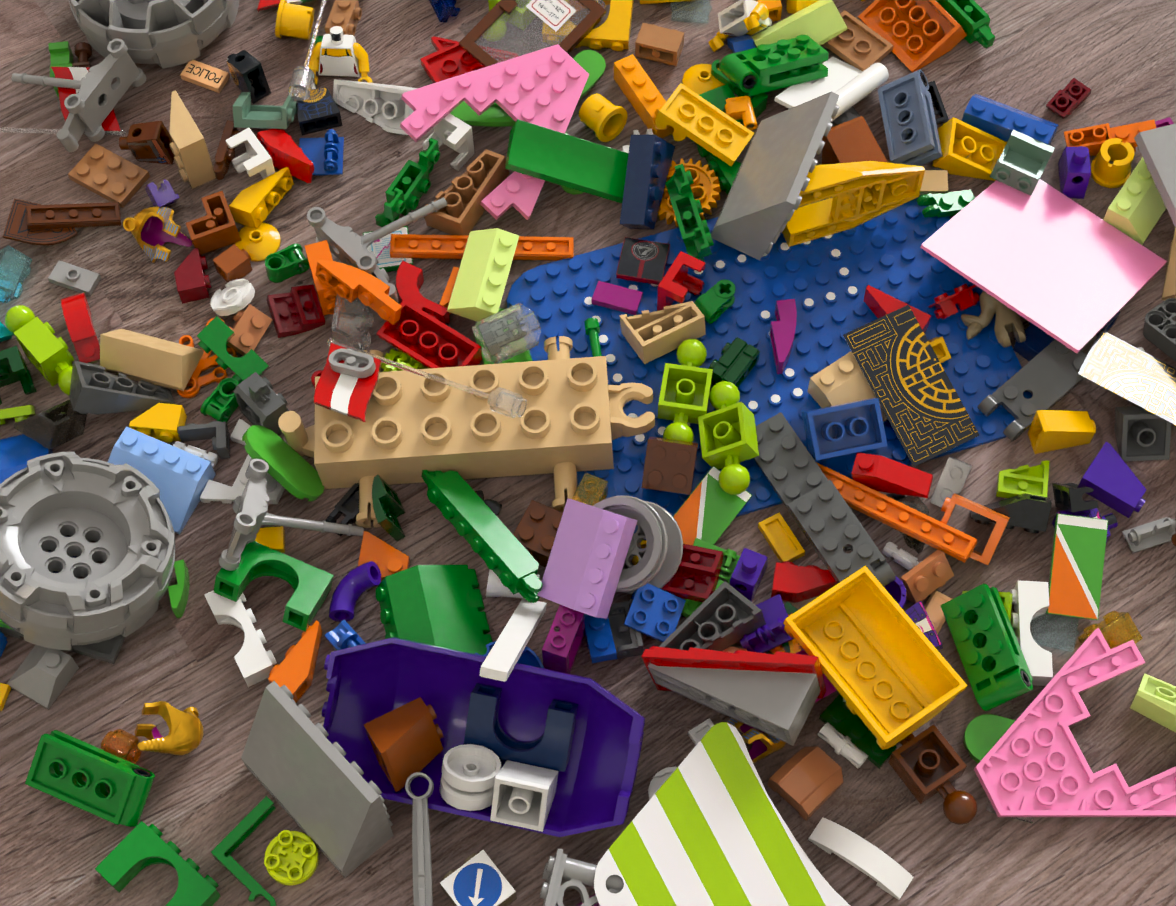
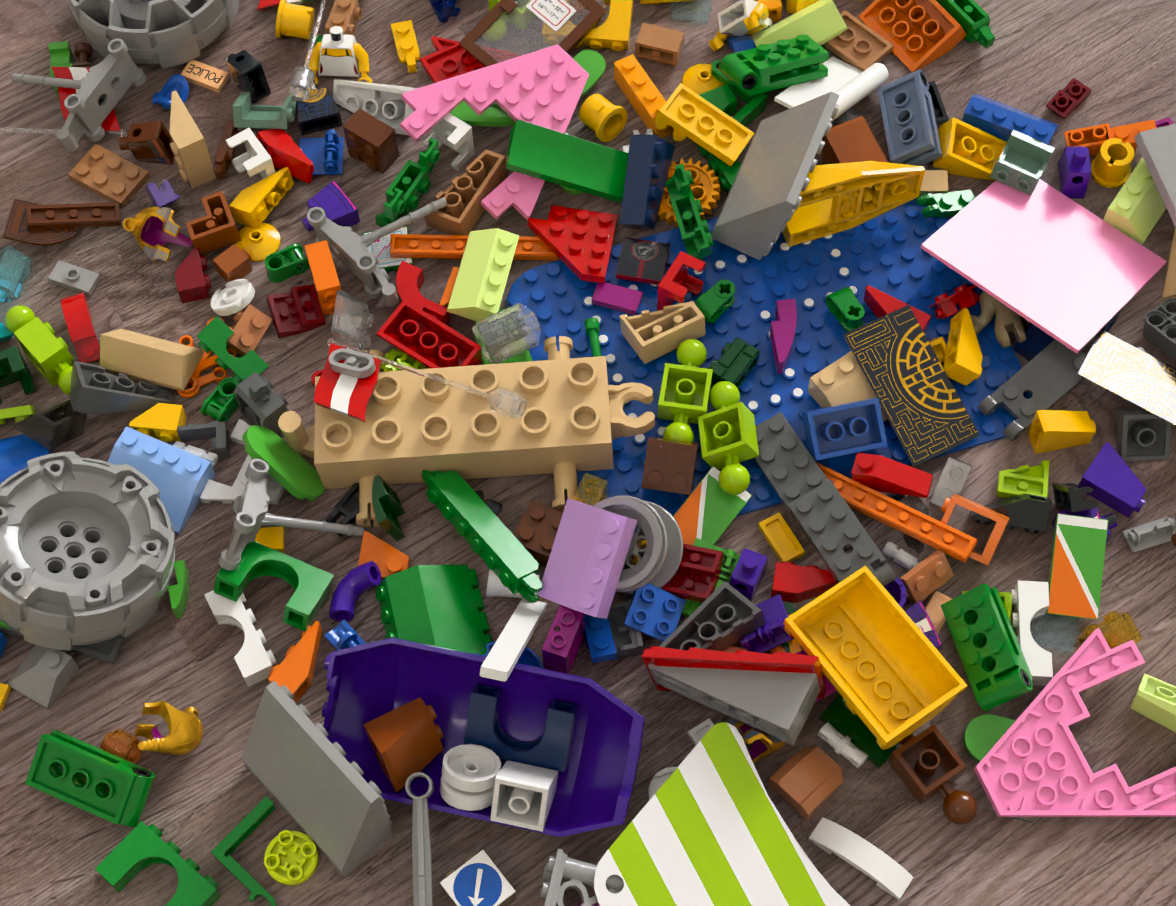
orange slope [315,259,402,325] -> none
light orange piece [724,96,758,131] -> none
none -> blue hat [152,74,189,111]
none -> dark purple torso [302,181,360,232]
none -> reddish brown brick [343,109,399,174]
none -> yellow hinge [391,20,420,74]
none -> red wing [528,205,618,284]
none -> green piece [826,287,865,332]
none -> yellow slope [943,308,983,386]

